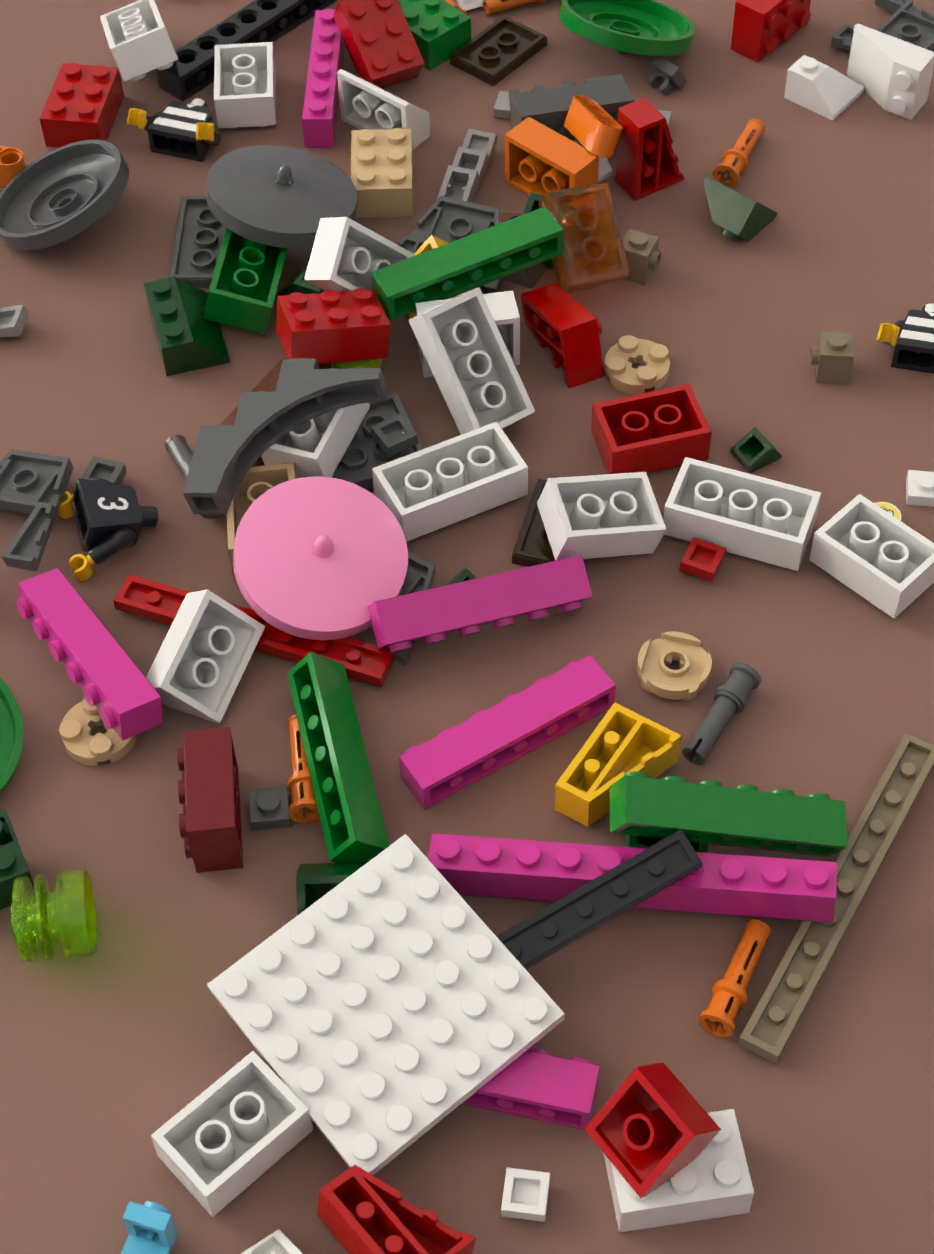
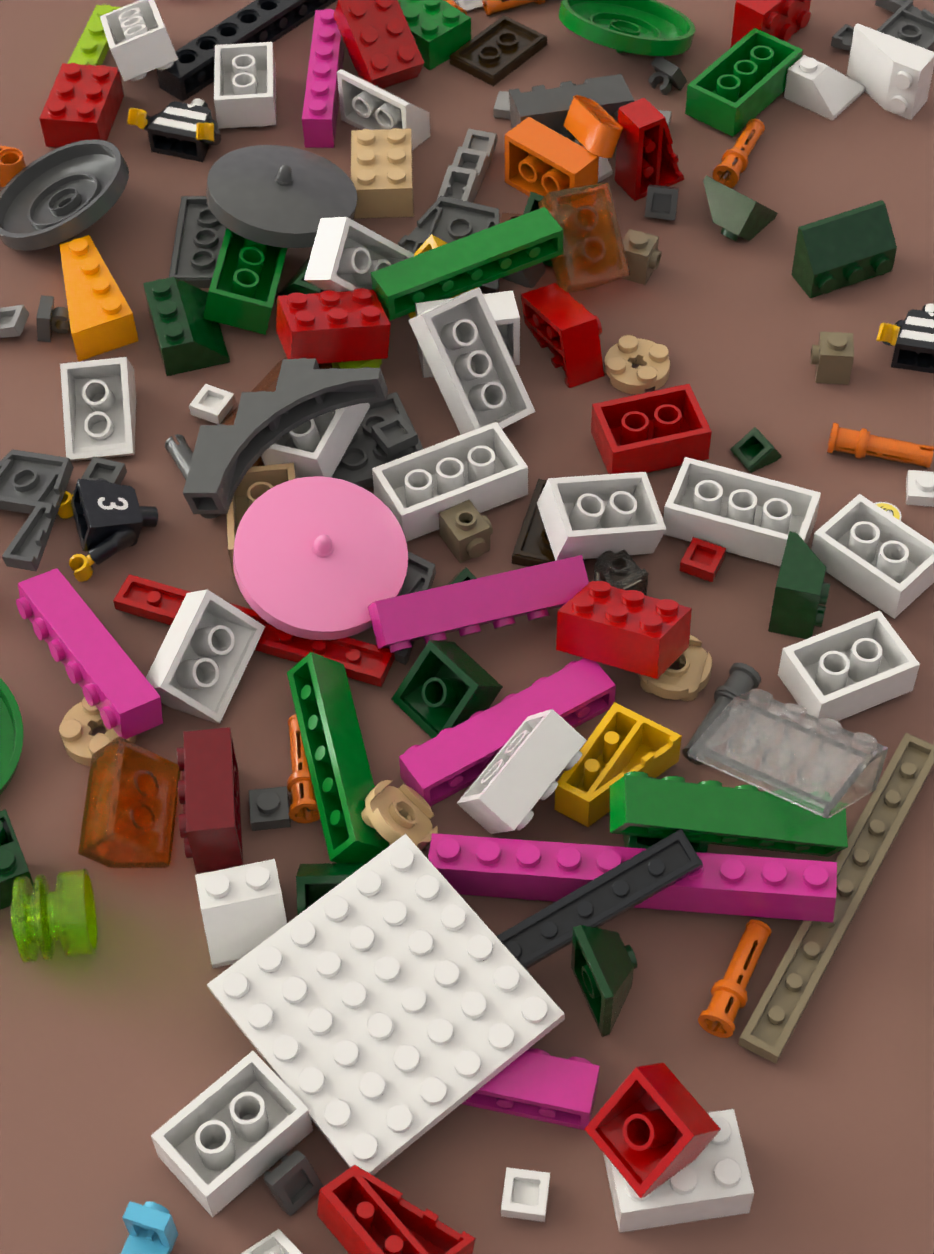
none -> dark grey tile [36,295,70,342]
none -> light orange wedge [60,235,139,362]
none -> white slope [60,357,136,462]
none -> lime plate [68,5,122,66]
none -> clear orange slope [78,736,180,868]
none -> white plate [189,384,236,424]
none -> white slope [195,859,287,968]
none -> dark grey tile [263,1150,324,1216]
none -> tan plate [361,780,438,851]
none -> dark green slope [391,640,503,738]
none -> dark tan brick [439,500,493,563]
none -> white brick [457,709,587,834]
none -> red brick [556,581,692,679]
none -> dark green slope [571,925,637,1037]
none -> clear smoke brick [593,549,649,596]
none -> dark grey tile [644,184,679,220]
none -> green brick [685,28,803,137]
none -> clear slope [688,689,888,819]
none -> dark green slope [768,531,831,639]
none -> white brick [778,610,920,730]
none -> dark green slope [791,200,897,299]
none -> orange pin [827,422,934,468]

